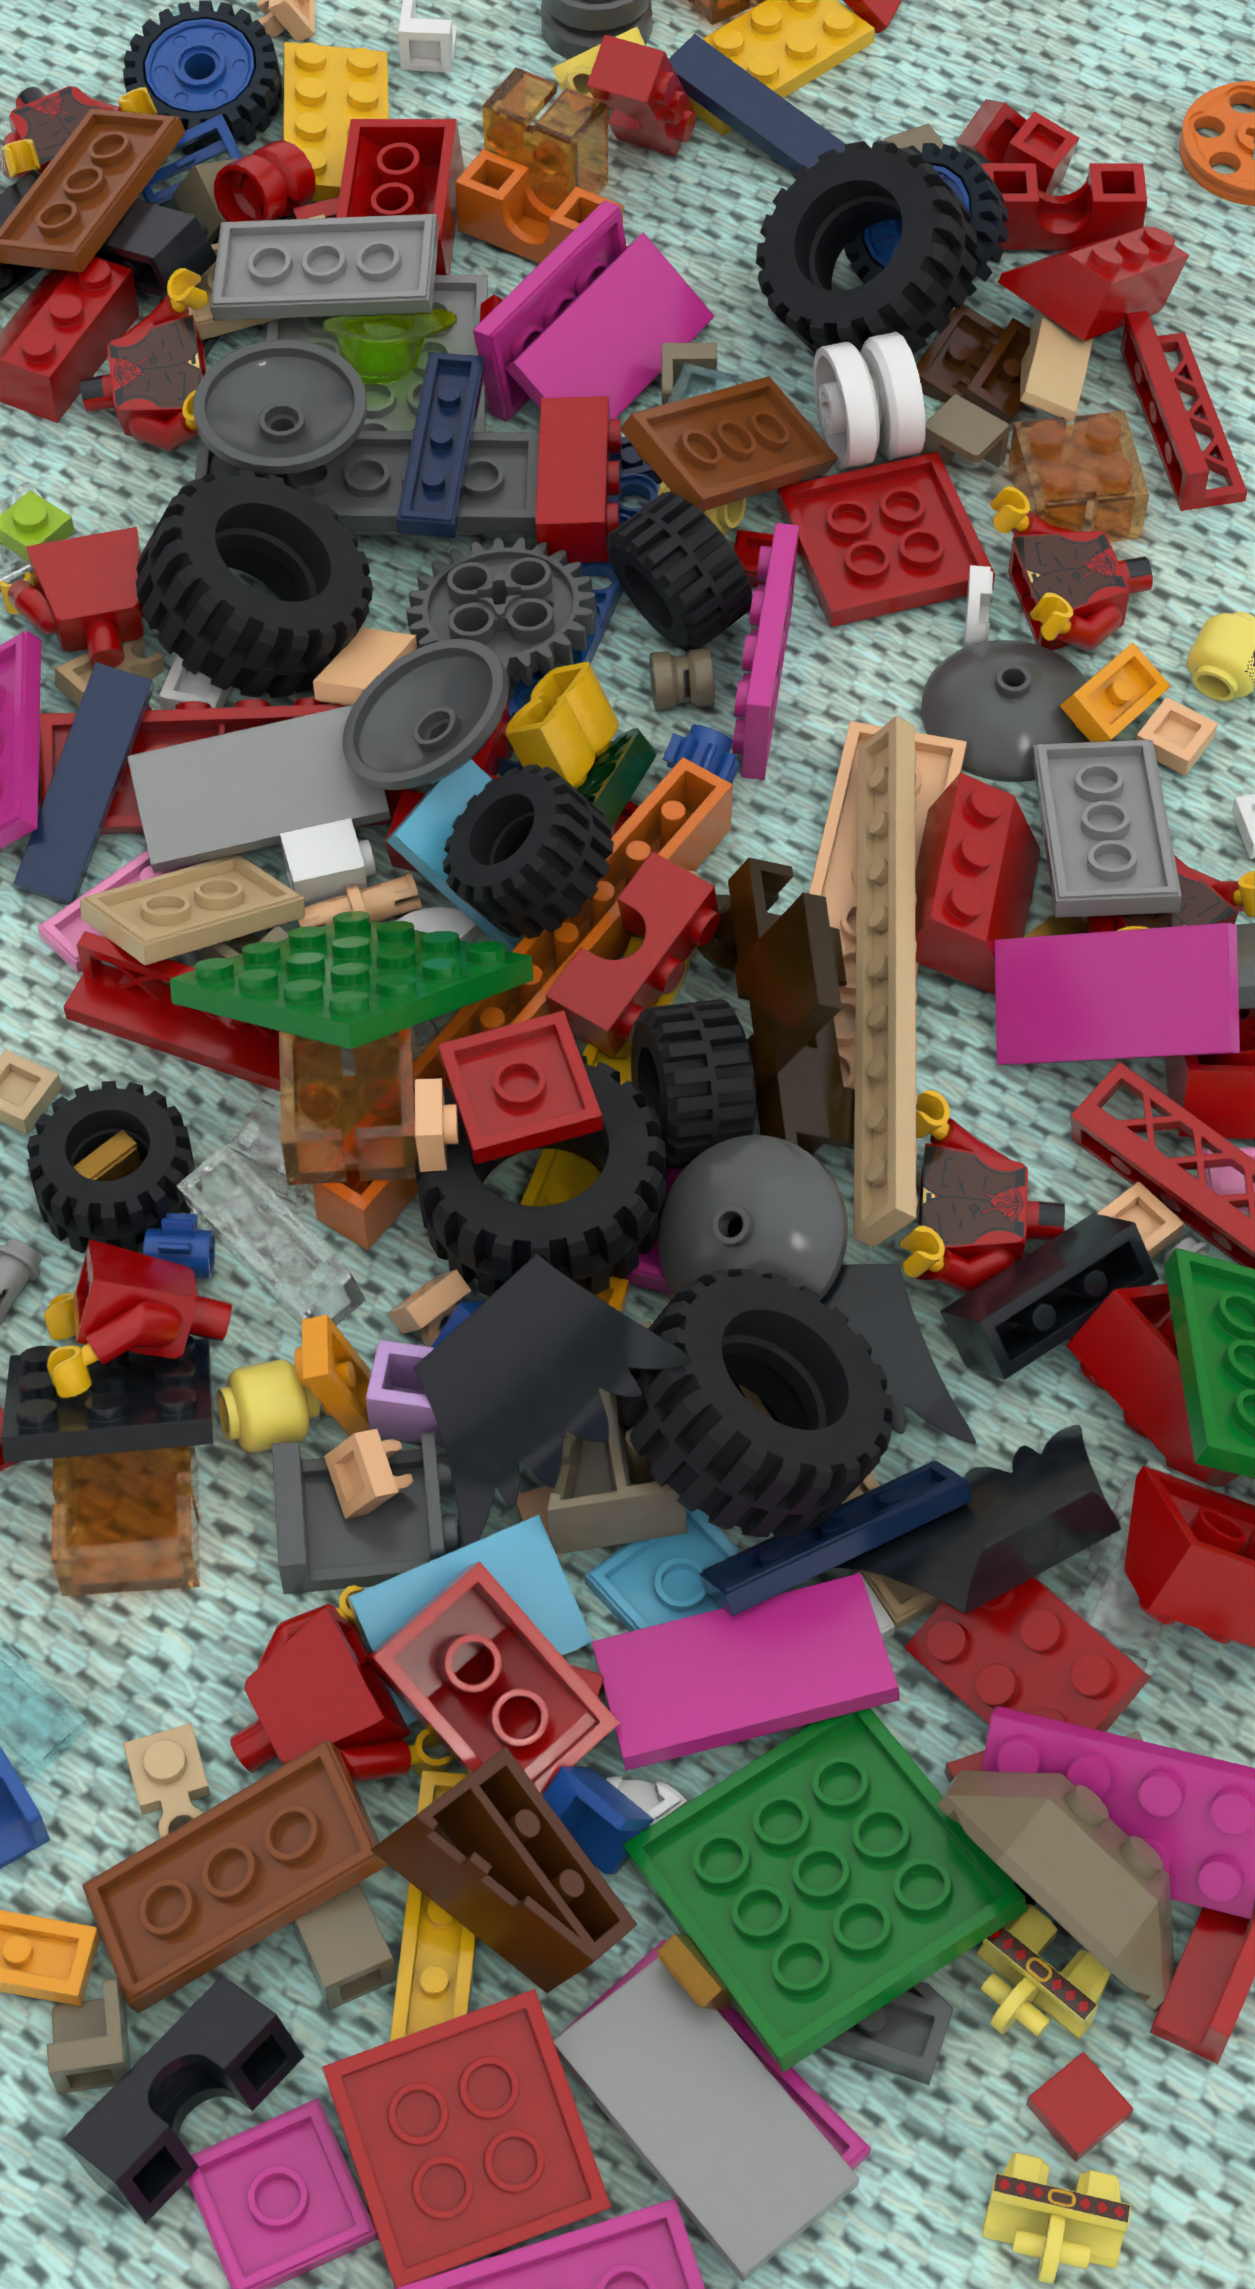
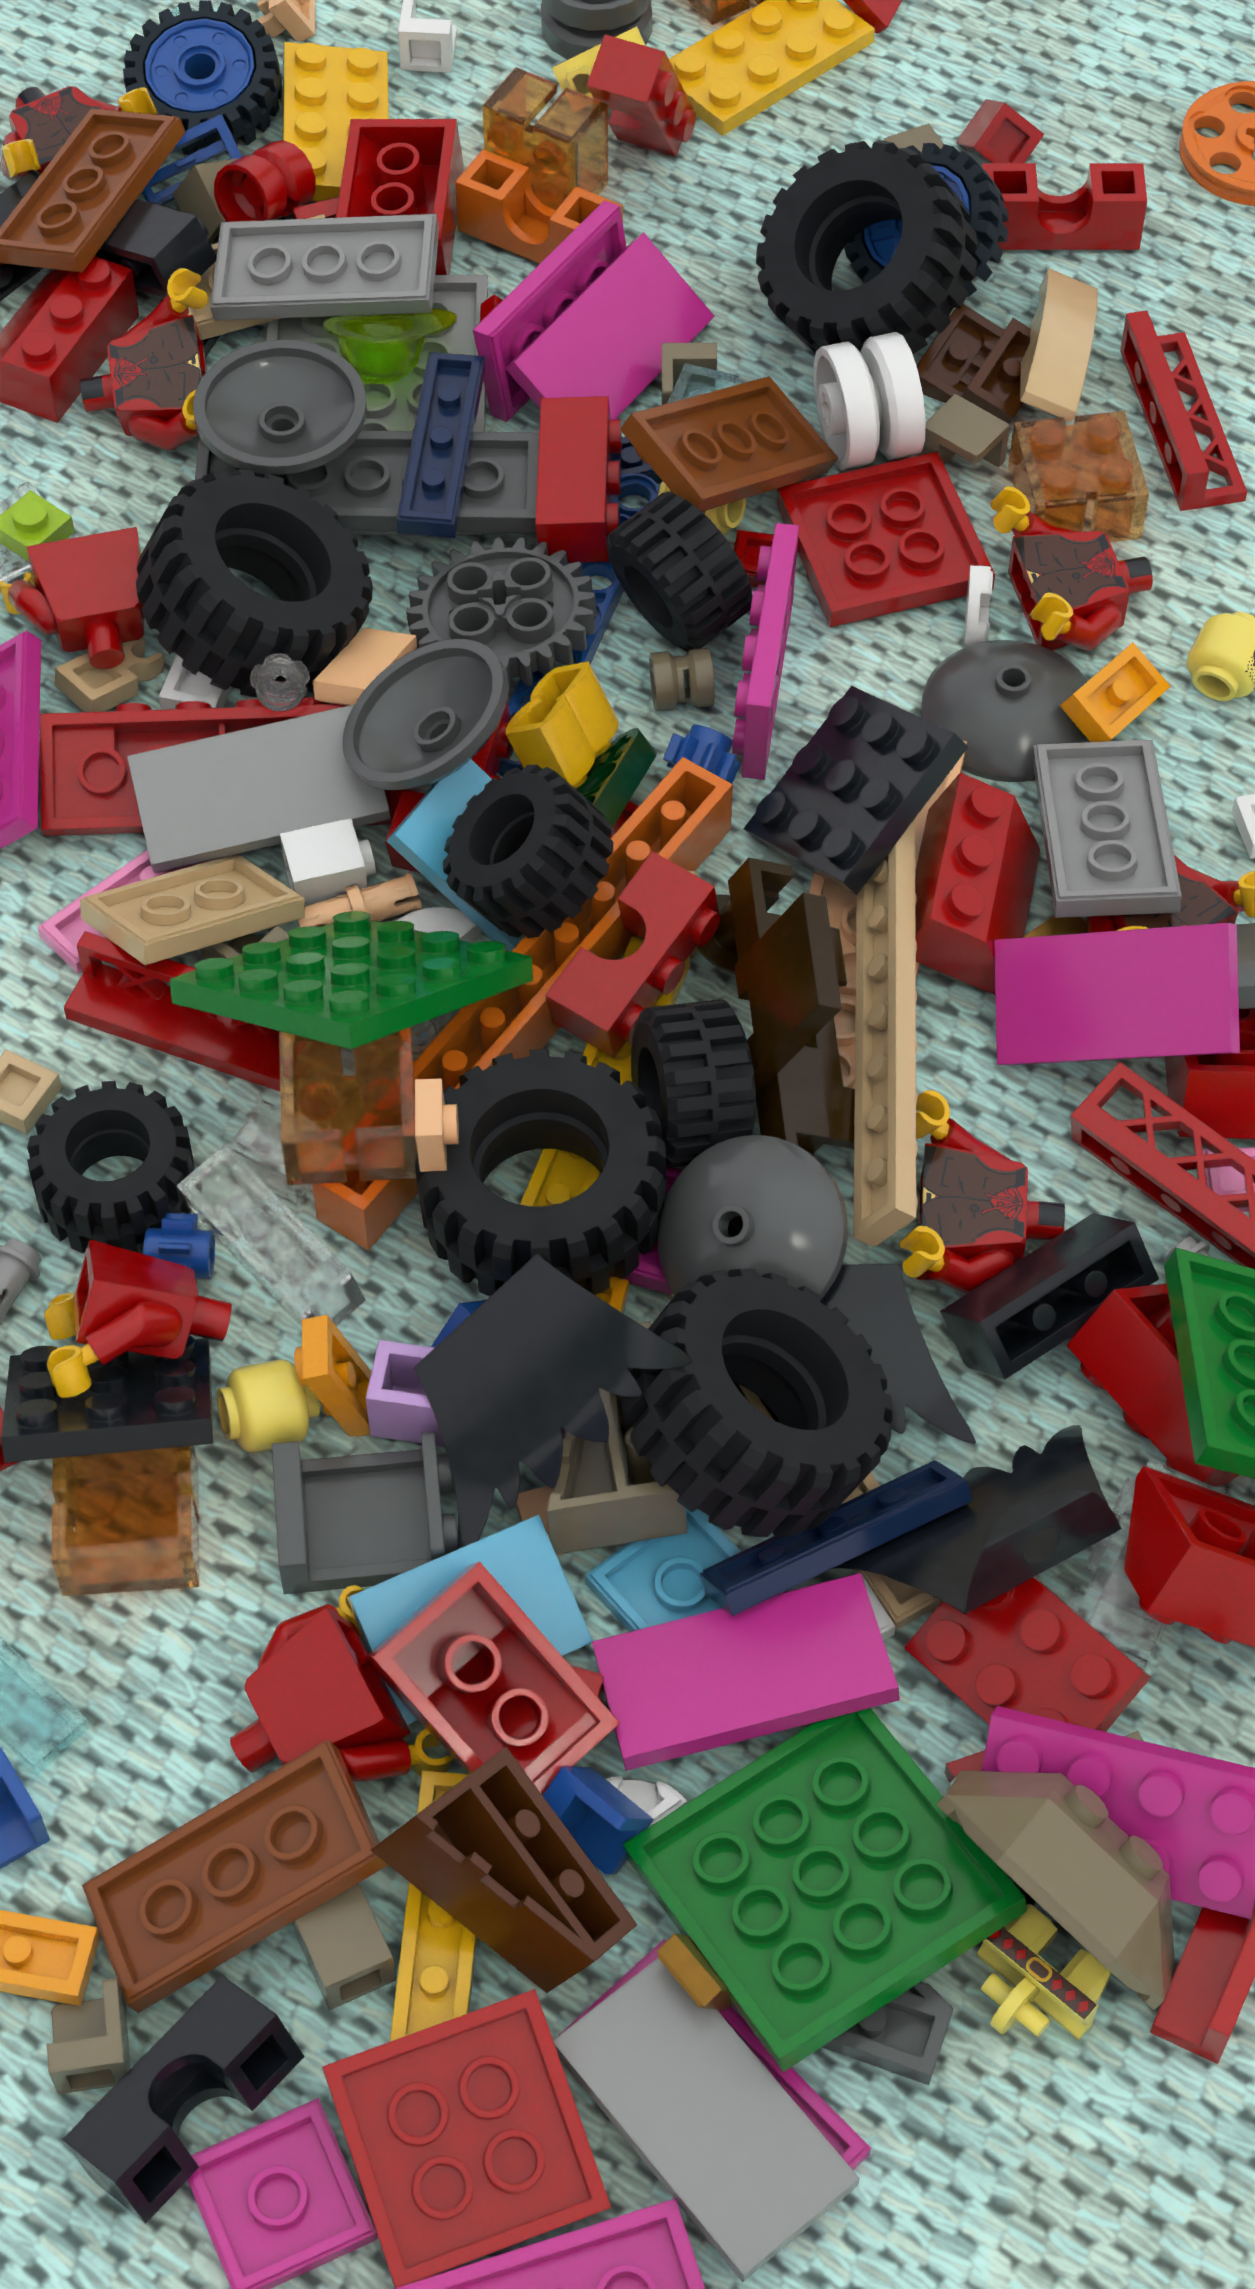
dark blue tile [13,662,155,905] -> none
pearl gold tile [72,1129,141,1181] -> none
tan plate [123,1723,211,1838] -> none
light nougat tile [324,1429,413,1519] -> none
light nougat tile [387,1269,472,1347] -> none
red plate [437,1010,603,1165] -> none
dark blue tile [669,34,846,174] -> none
light yellow hips [982,2152,1131,2285] -> none
red slope [998,226,1189,341] -> none
red panel [1002,111,1079,195] -> none
red tile [1026,2052,1134,2162] -> none
light nougat plate [1096,1181,1184,1259] -> none
light nougat plate [1136,697,1218,776] -> none
none -> clear plate [250,653,310,711]
none -> black plate [743,686,968,895]

